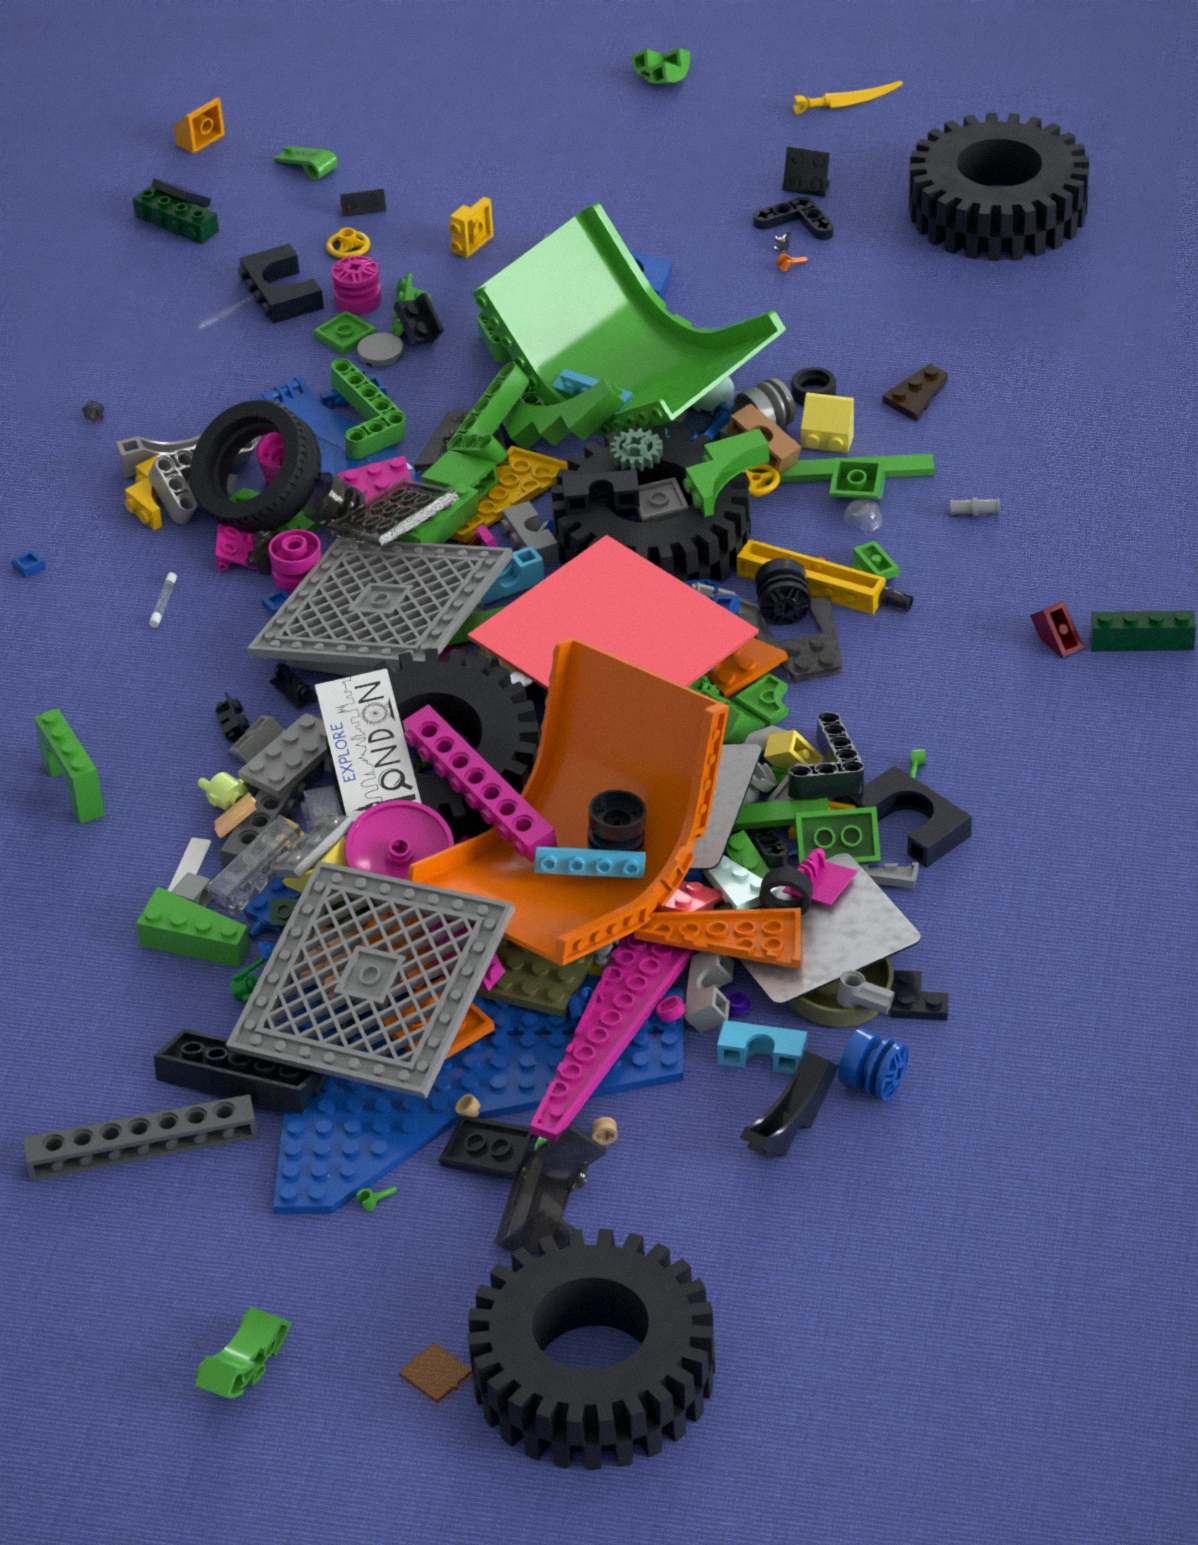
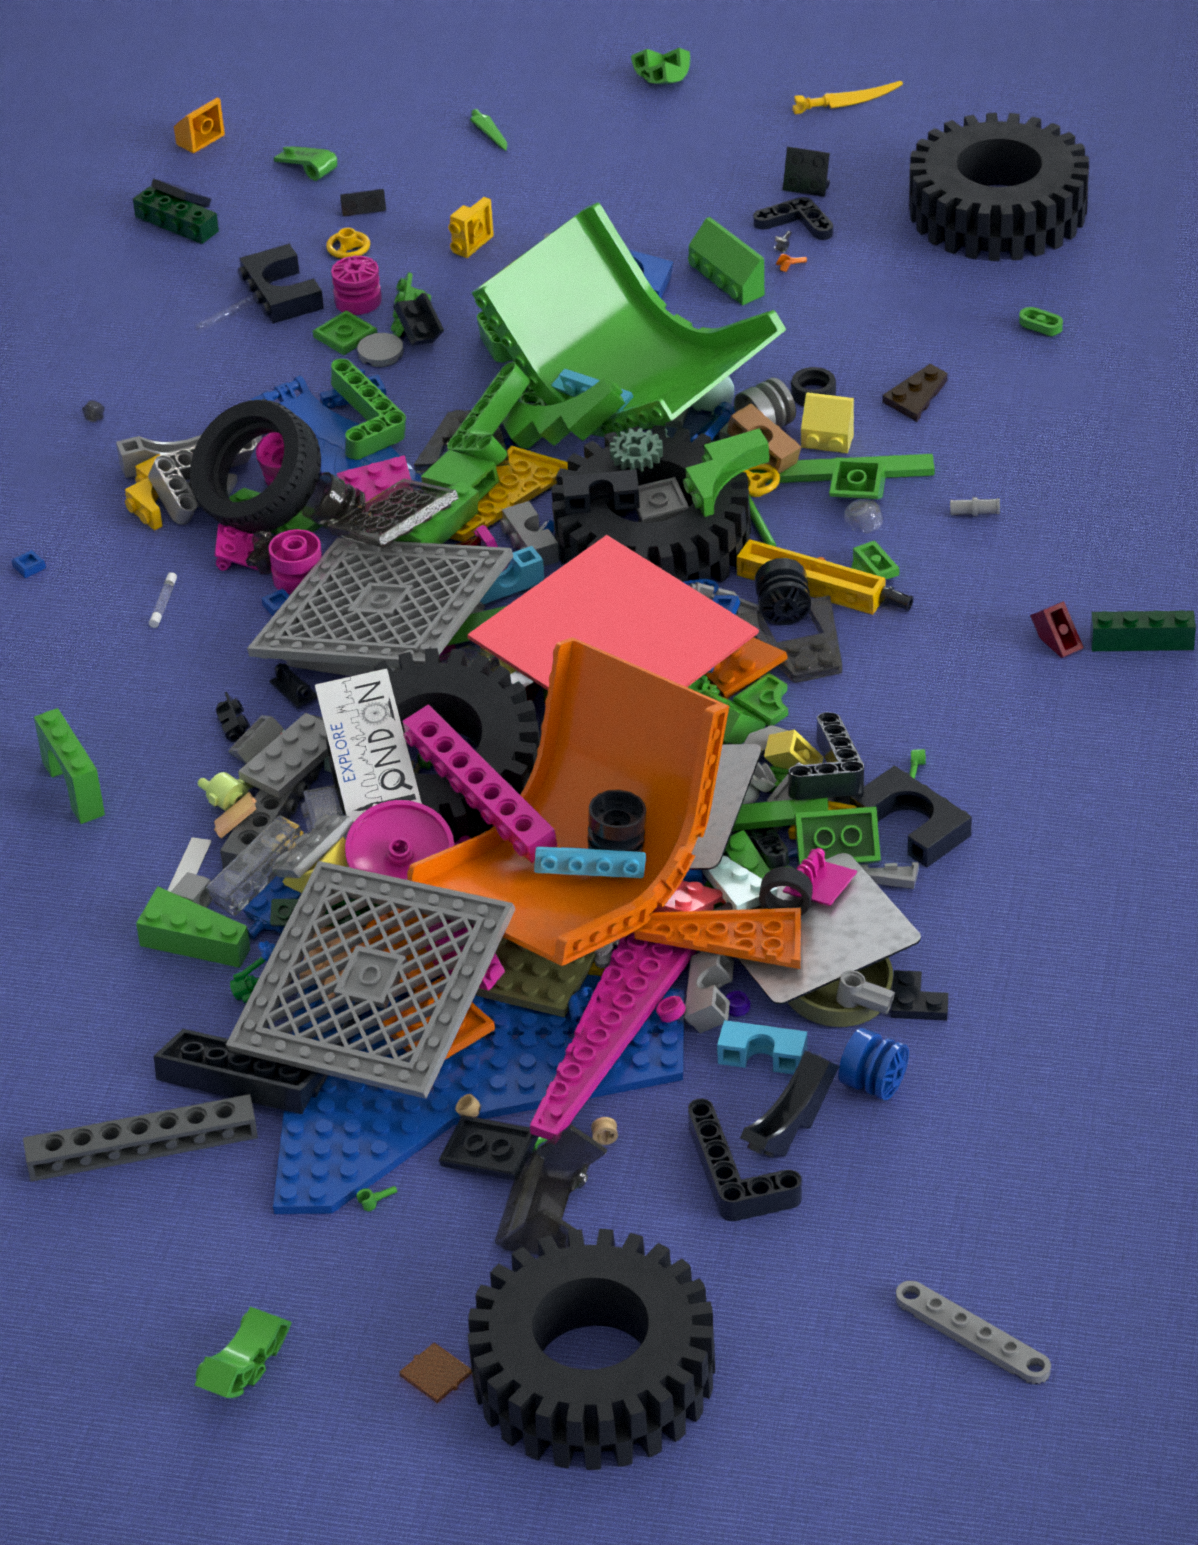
none -> bright green bar [470,109,507,151]
none -> bright green slope [688,217,765,305]
none -> black beam [688,1098,802,1221]
none -> bright green bar [749,495,776,547]
none -> light grey plate [896,1281,1051,1384]
none -> bright green plate [1019,307,1063,336]

